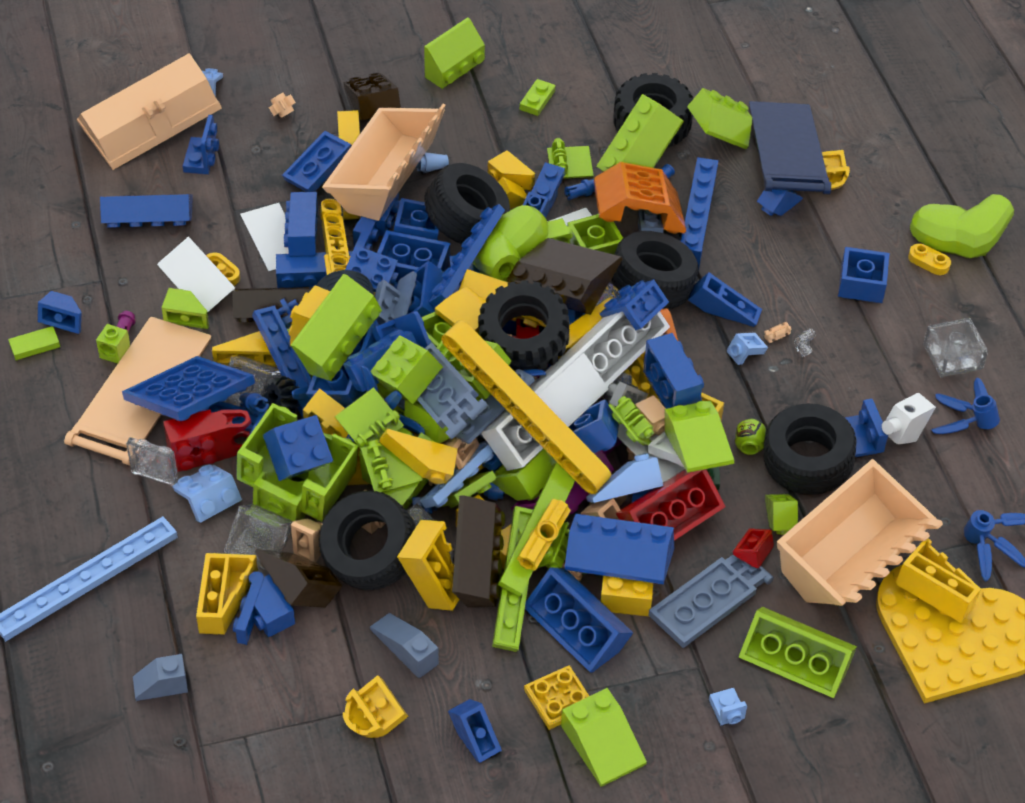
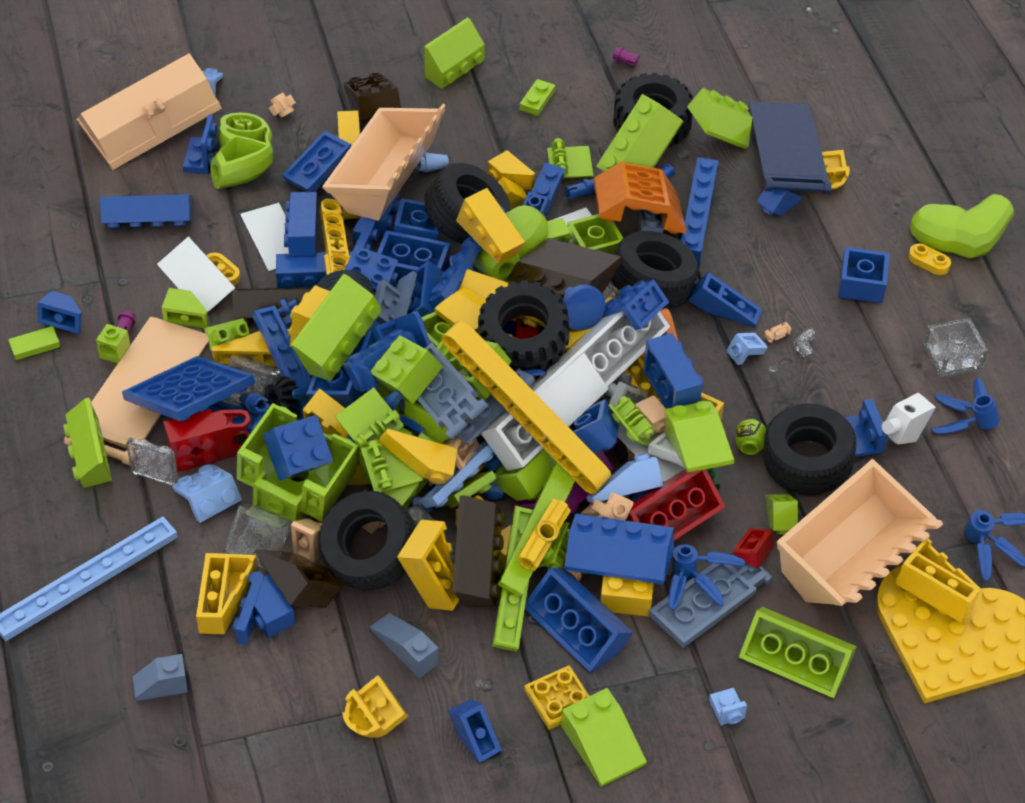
none -> lime slope [63,398,112,488]
none -> lime hips [204,318,250,351]
none -> lime piece [210,112,273,189]
none -> yellow wedge [456,188,525,264]
none -> blue tile [563,284,606,331]
none -> light nougat bracket [592,492,634,520]
none -> magenta pin [612,47,640,67]
none -> blue plant [669,545,746,610]

